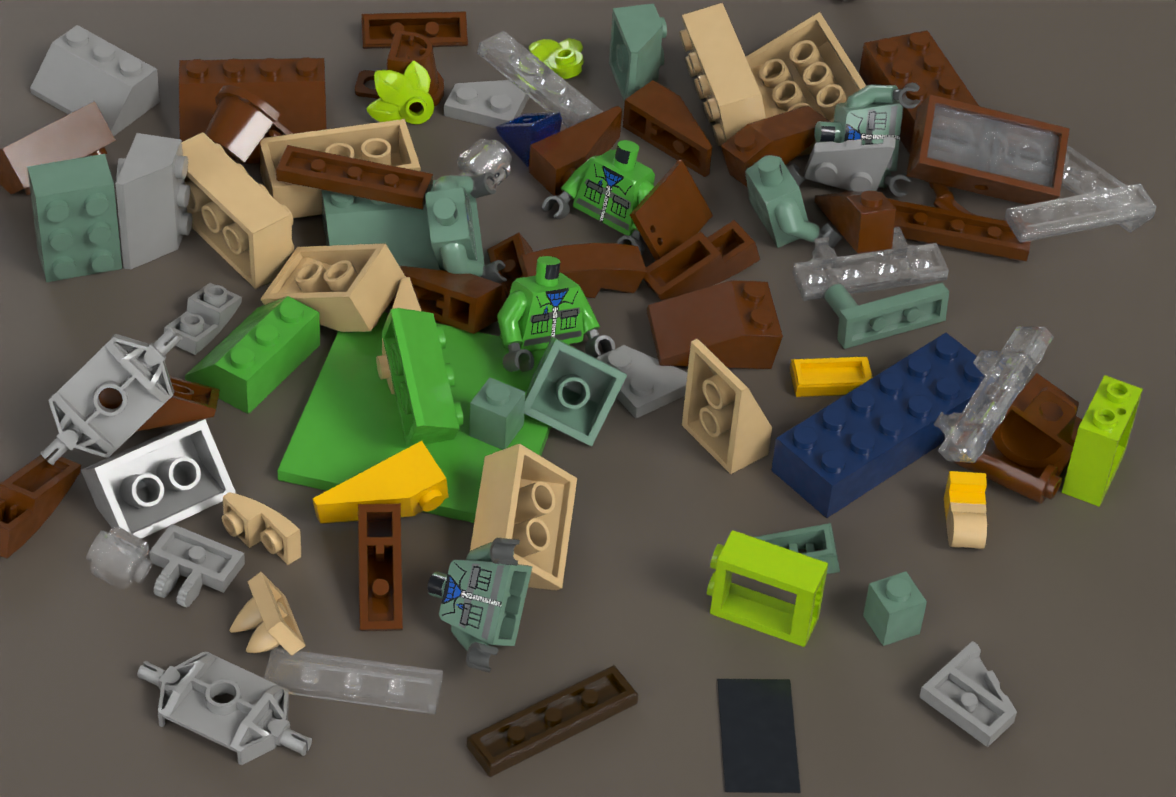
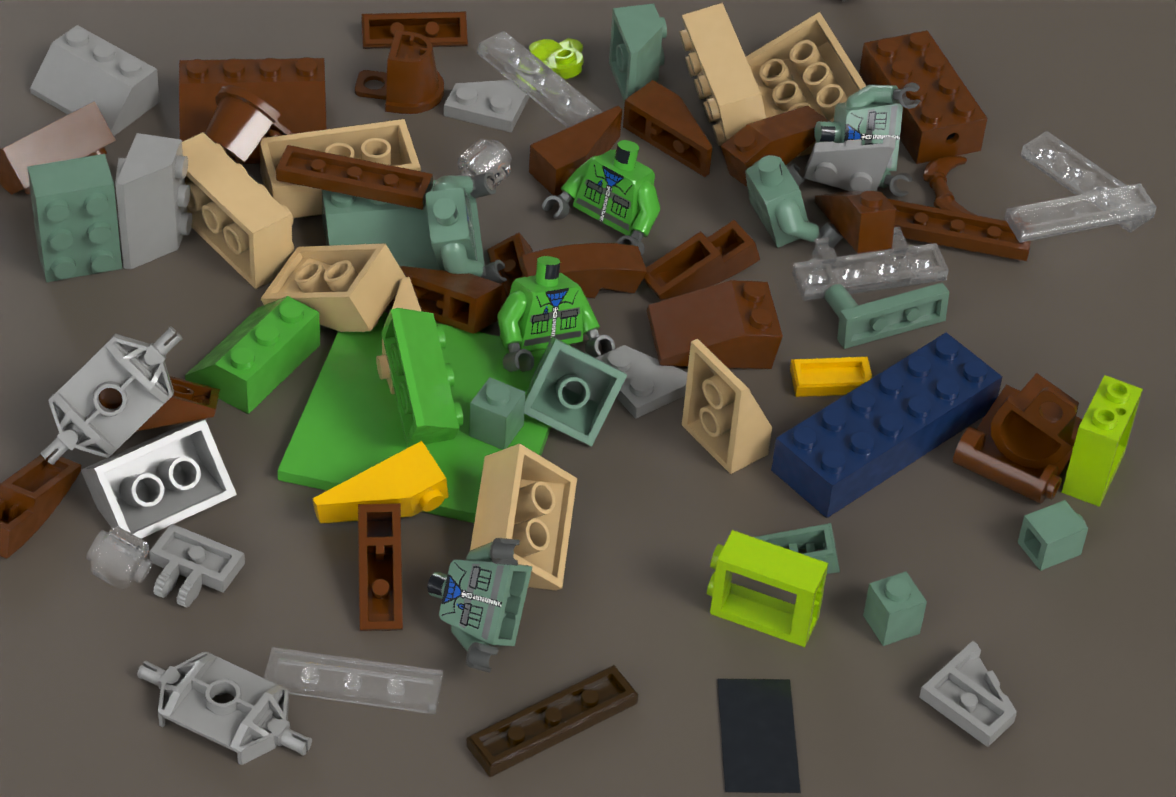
light grey slope [164,283,242,355] -> none
tan slope [222,492,301,565] -> none
tan tile [229,572,306,656] -> none
lime plate [366,61,434,124] -> none
clear blue slope [496,112,562,167] -> none
reddish brown container [630,159,713,261] -> none
brick [906,94,1070,209] -> none
clear hinge [934,326,1054,463] -> none
leg [944,471,987,549] -> none
none -> sand green brick [1018,500,1088,571]

